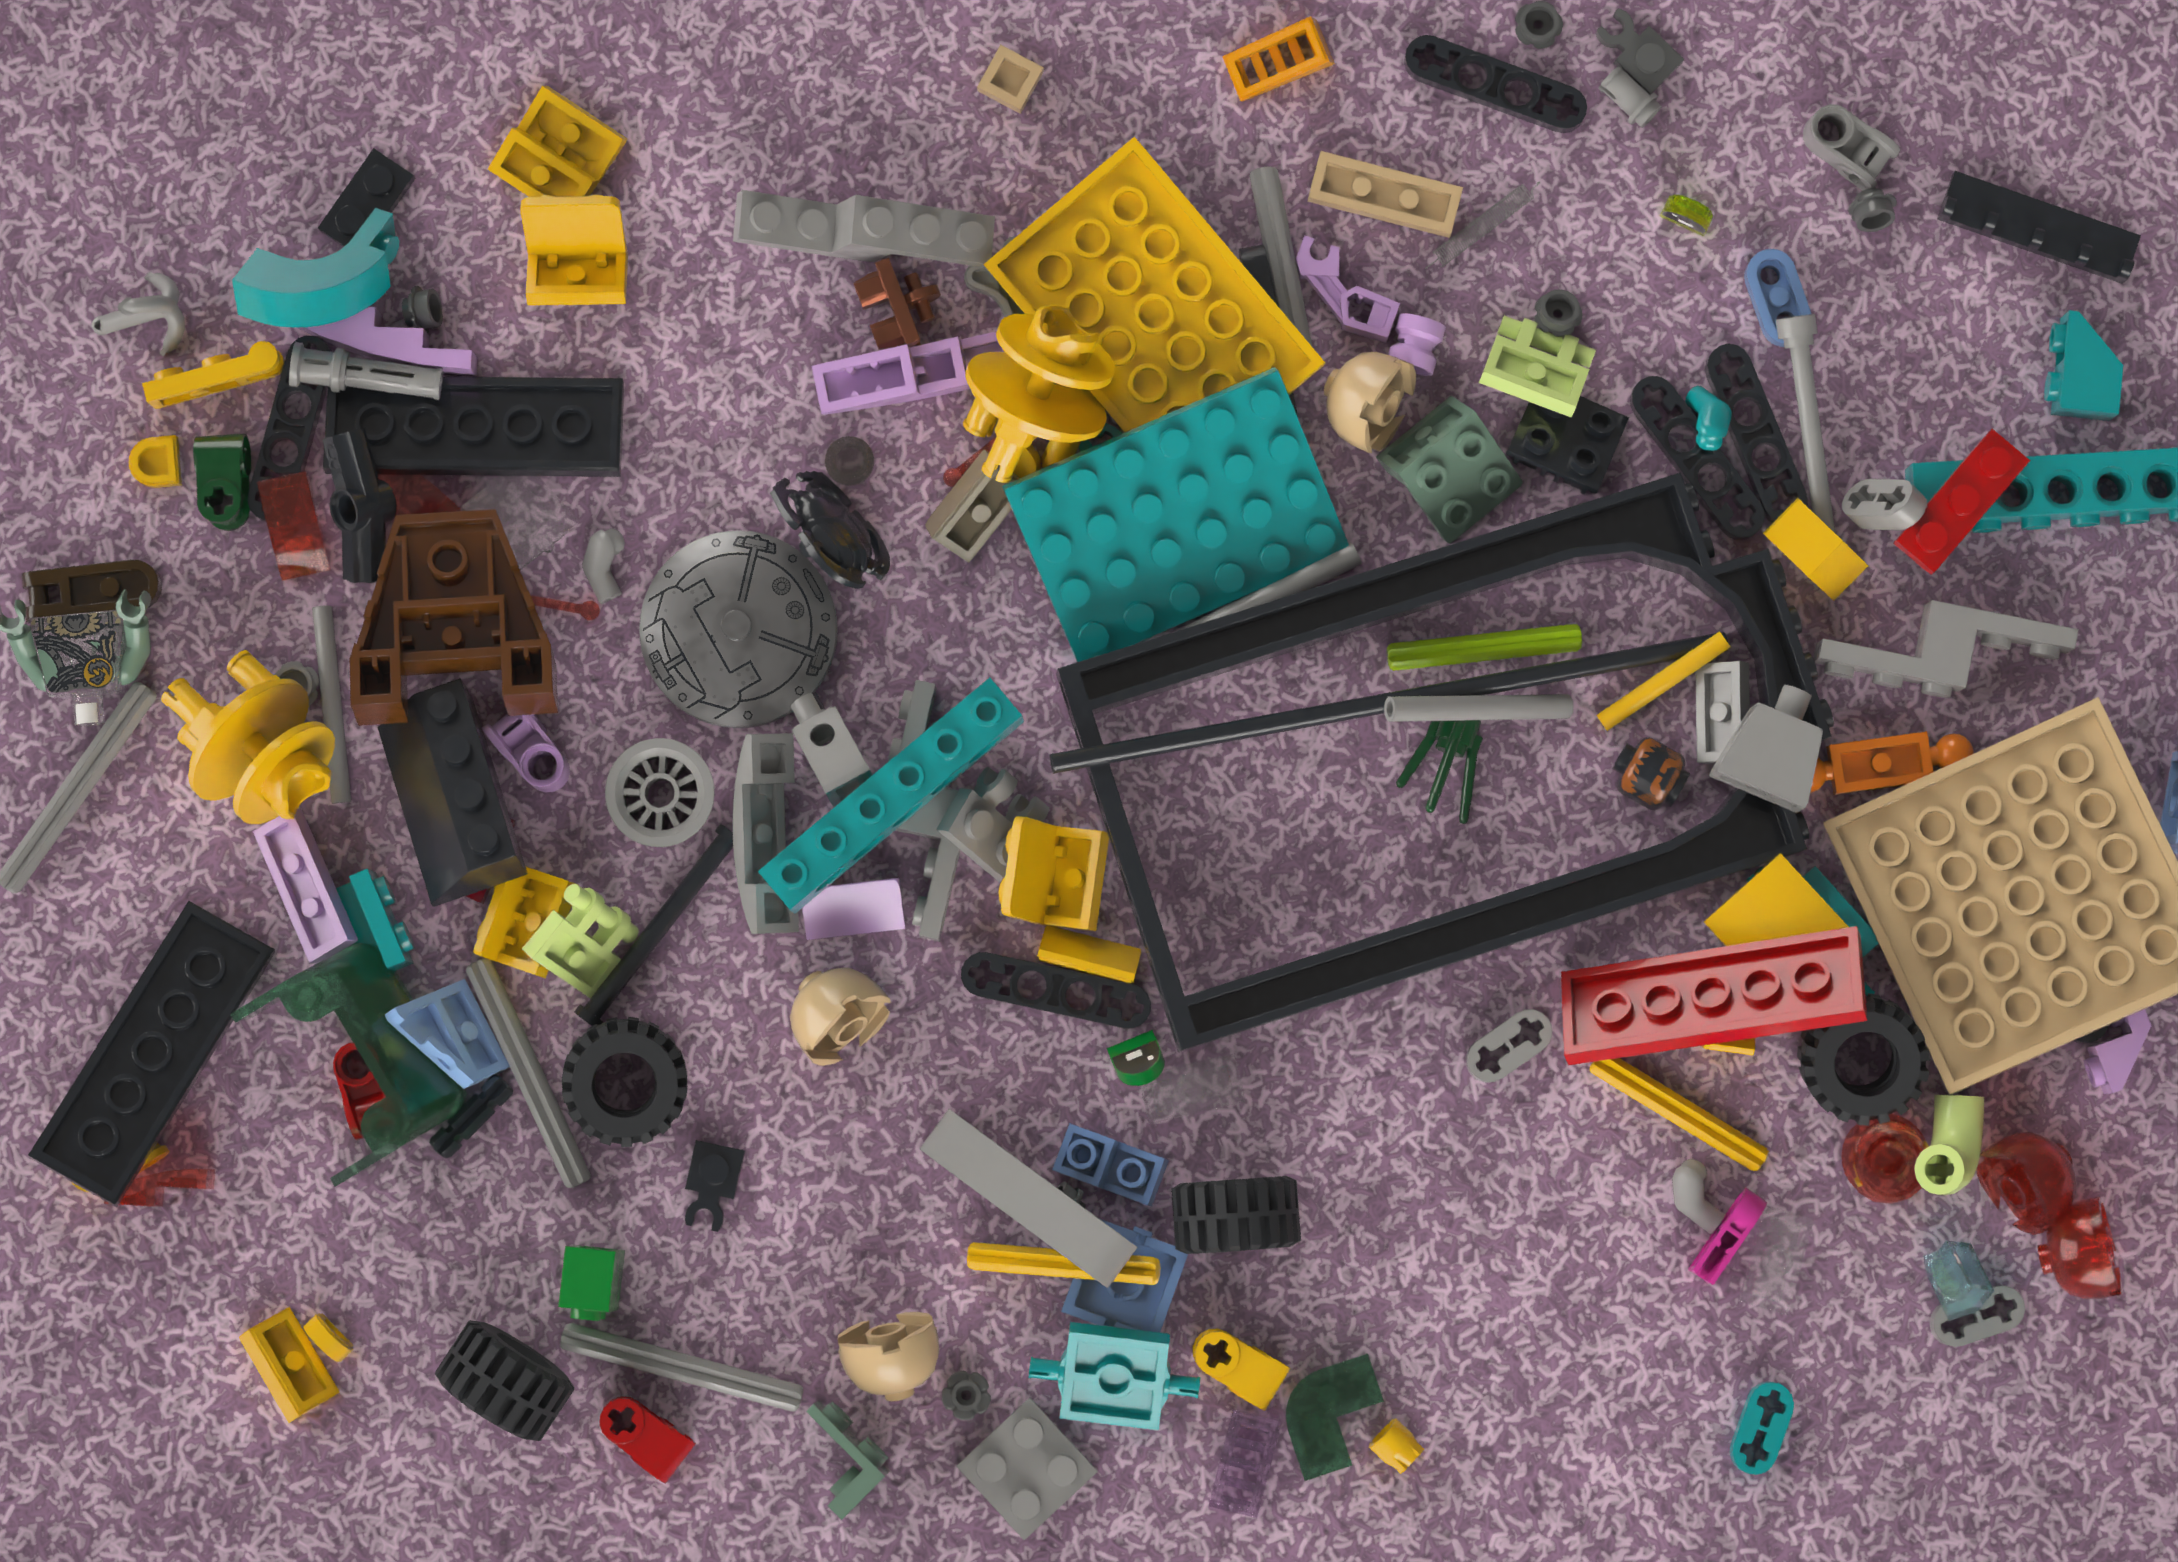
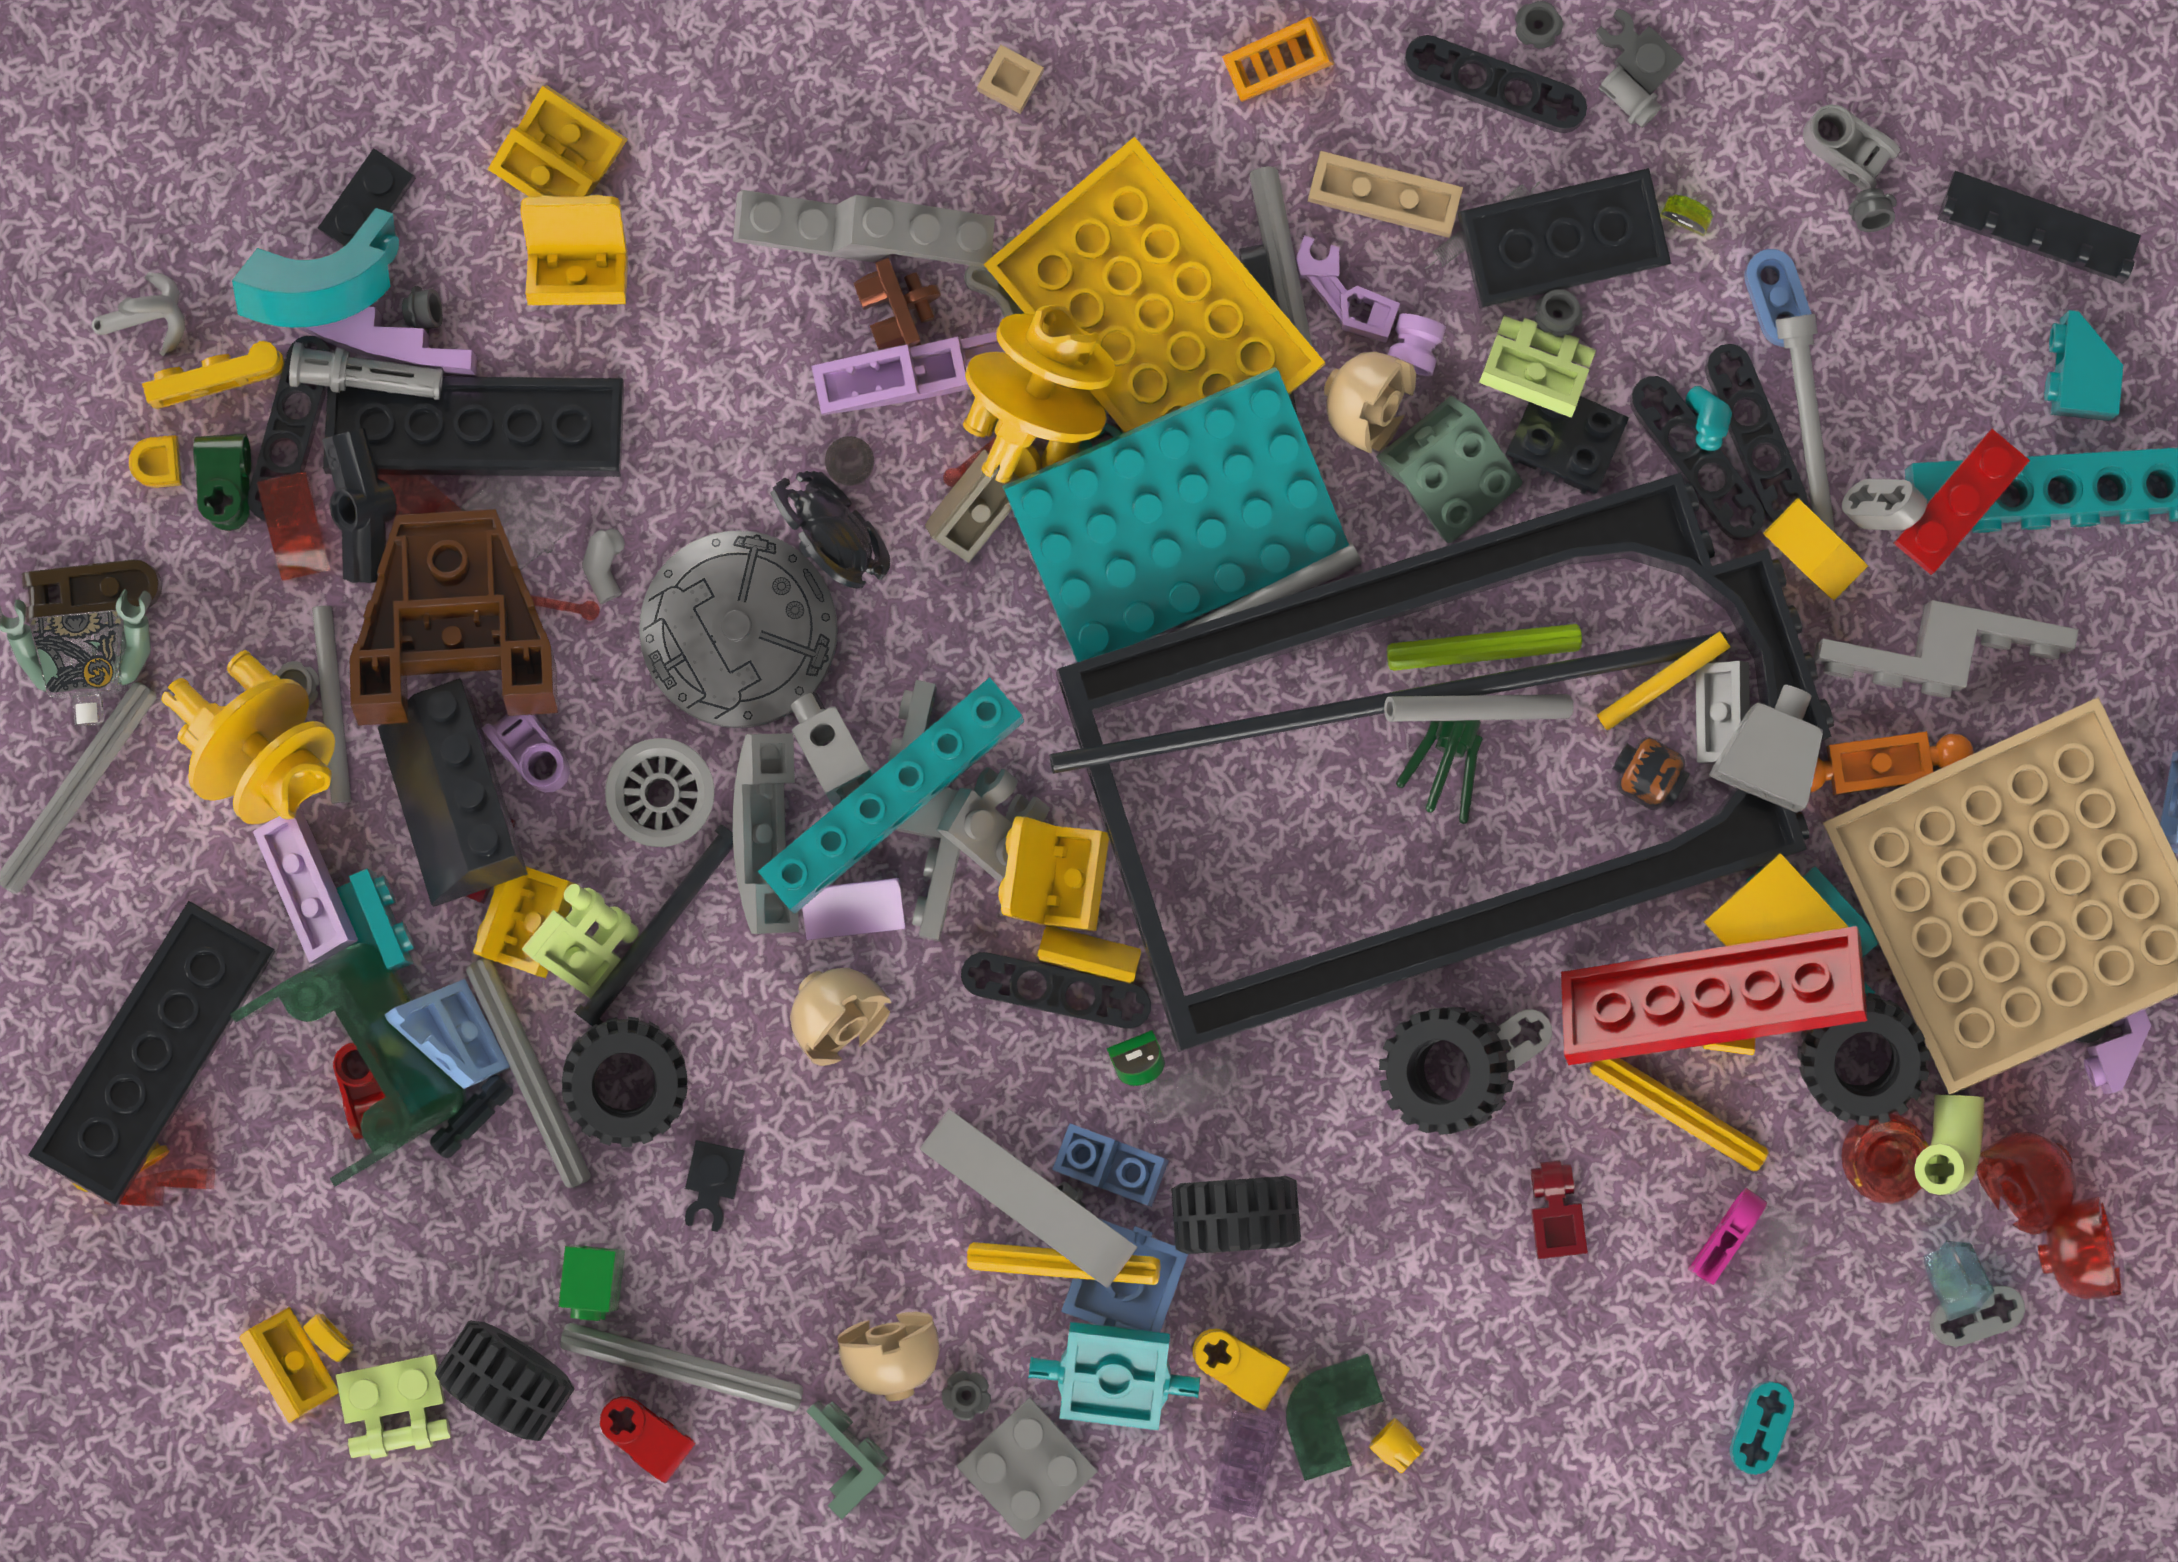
light grey arm [1672,1159,1725,1234] -> none
none -> yellowish green plate [336,1354,451,1459]
none -> black tyre [1379,1007,1515,1135]
none -> black tile [1457,168,1671,309]
none -> dark red plate [1531,1160,1588,1259]

